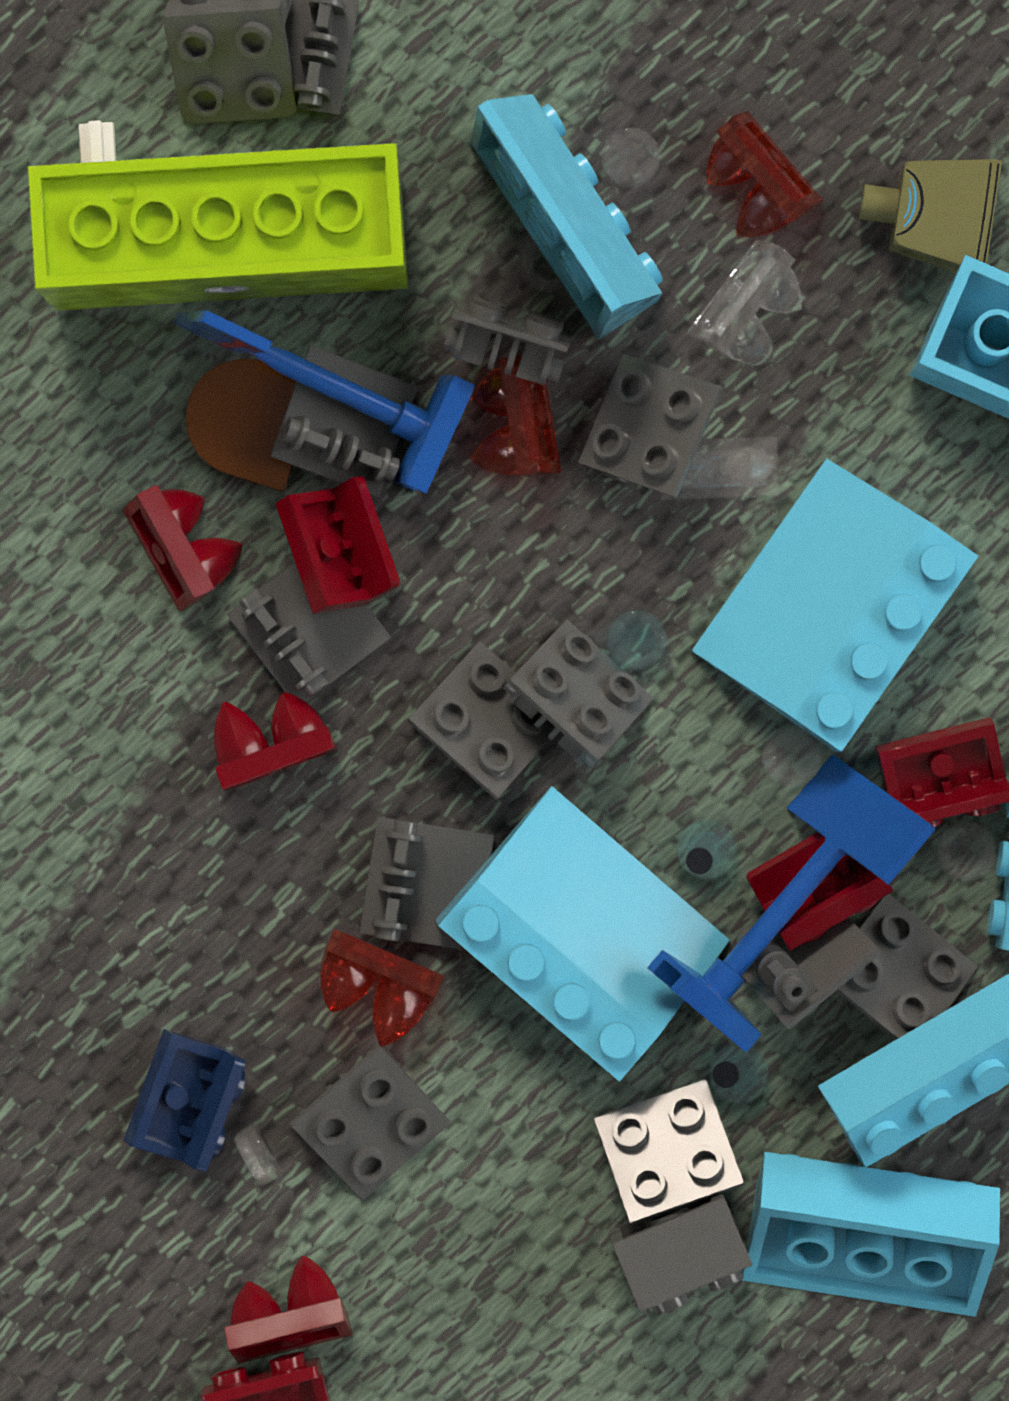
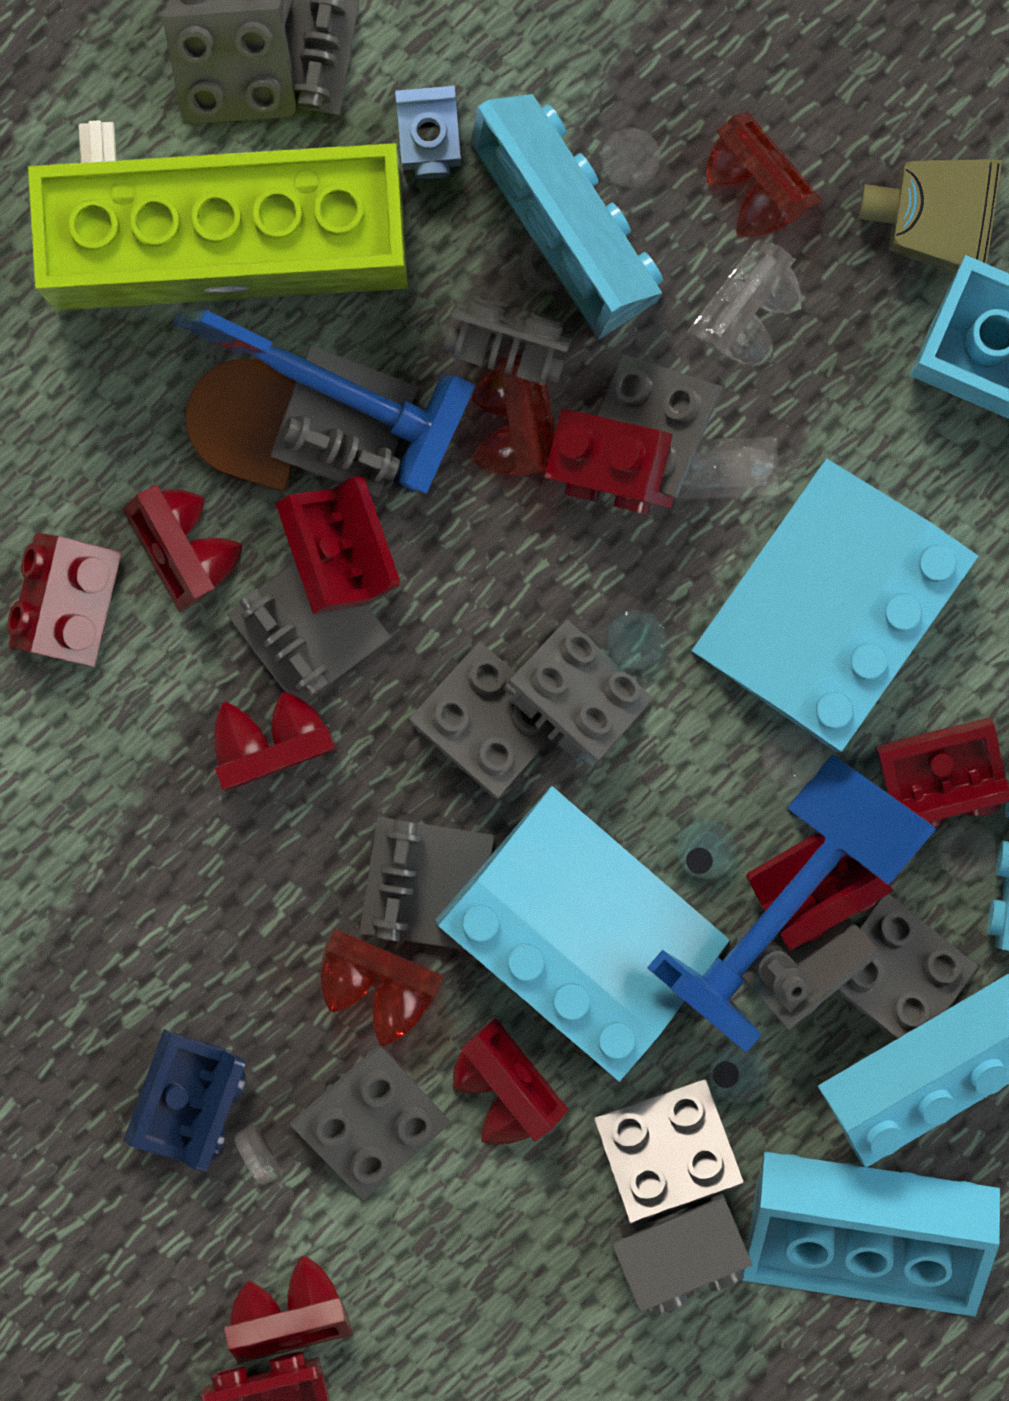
none -> bracket [7,533,122,667]
none -> light blue brick [395,86,461,179]
none -> dark red tile [452,1018,569,1145]
none -> dark red bracket [544,408,674,515]

